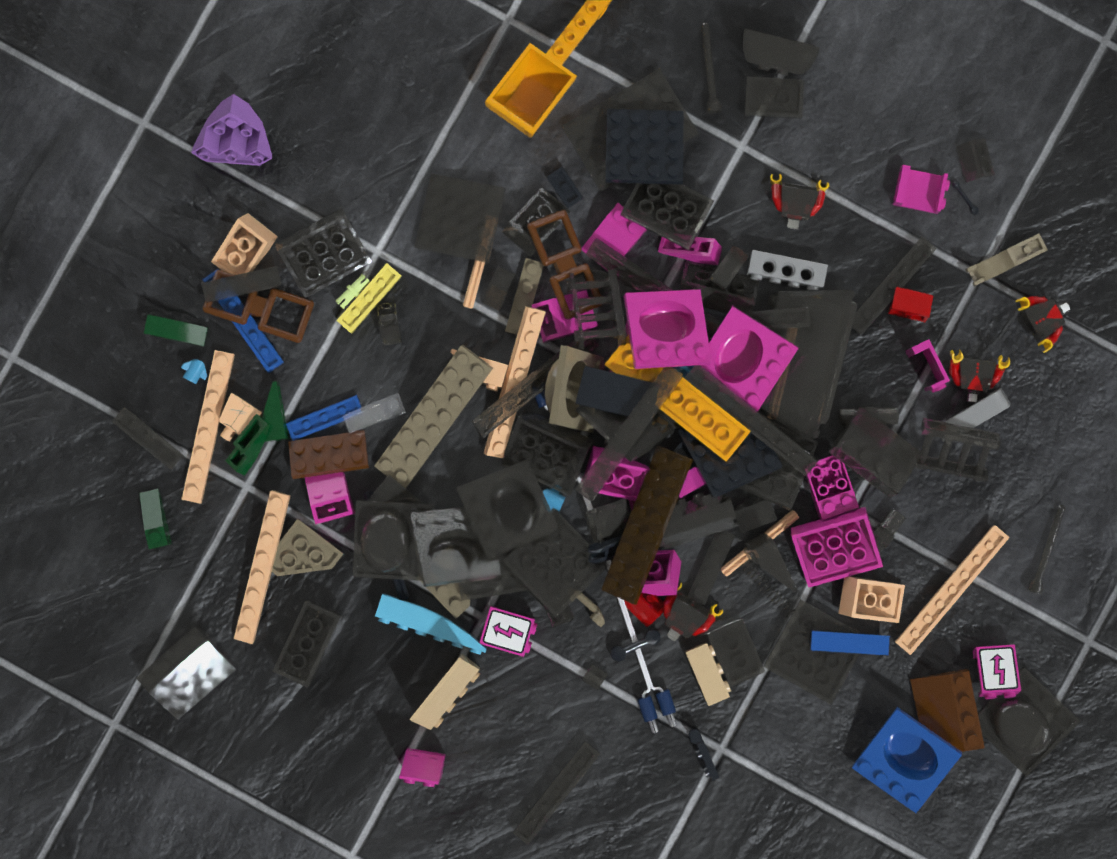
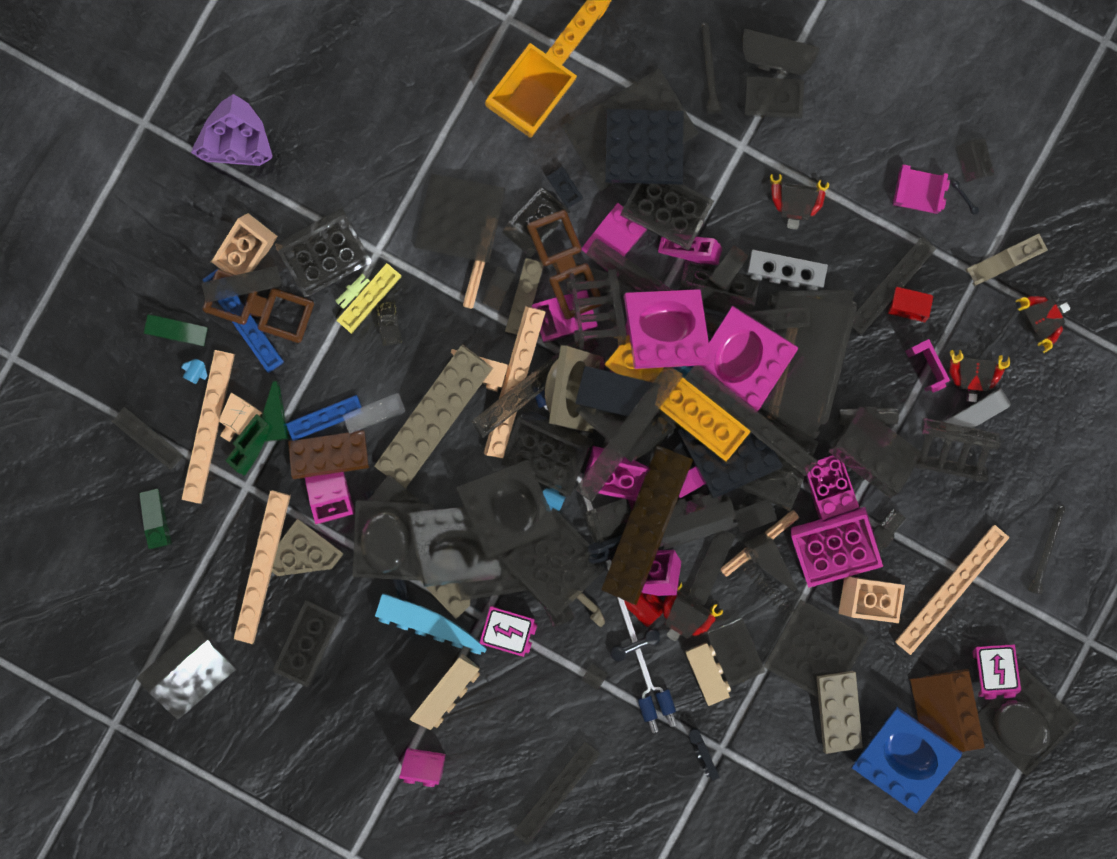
blue tile [810,631,890,655] -> none
none -> dark tan plate [817,671,863,754]

